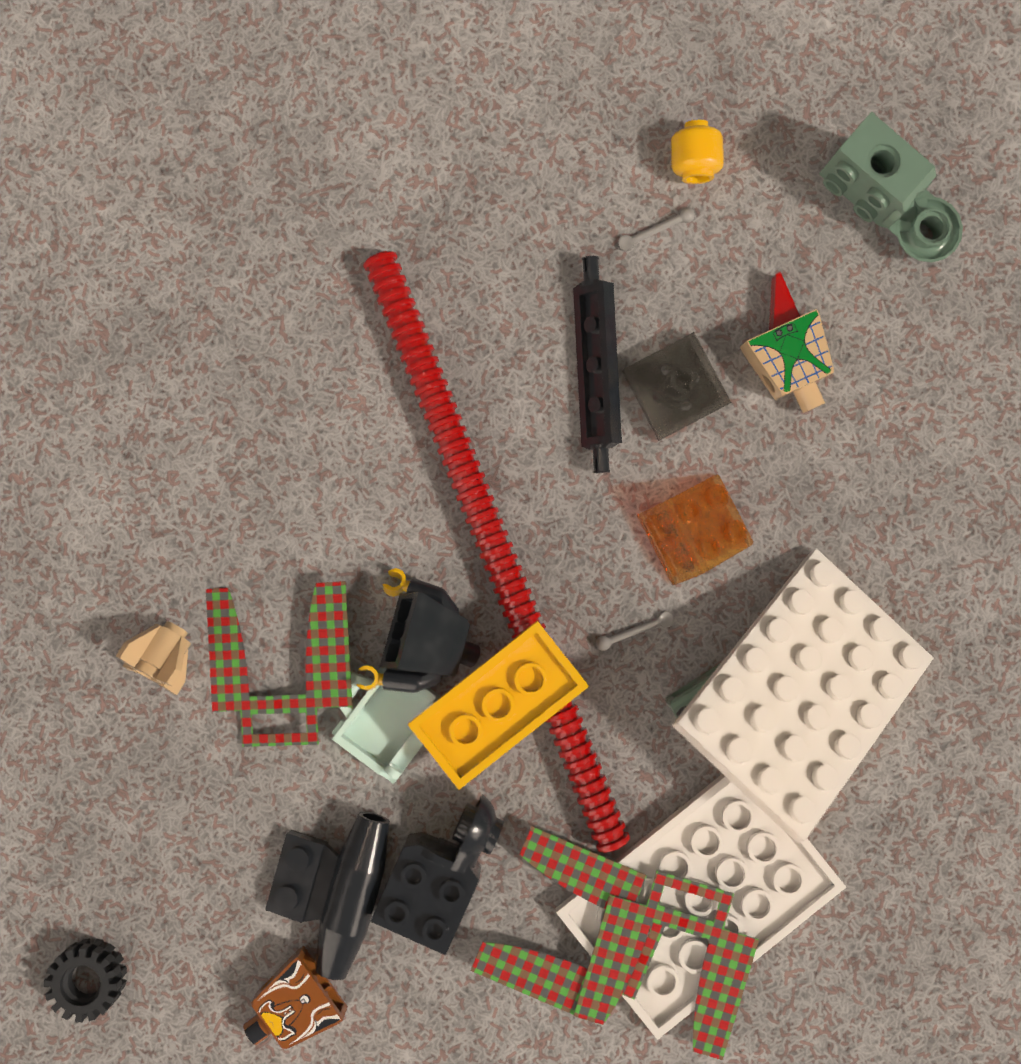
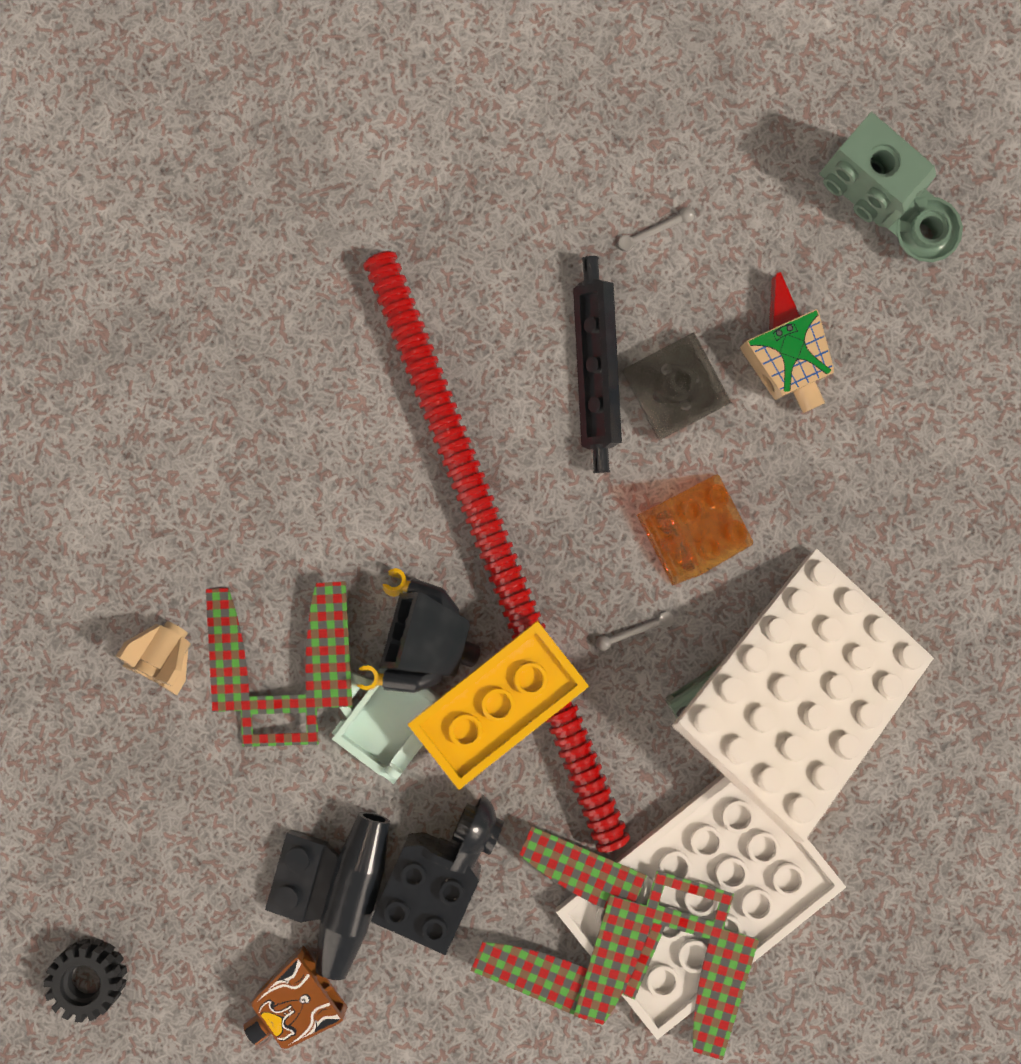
yellow head [671,120,724,184] -> none

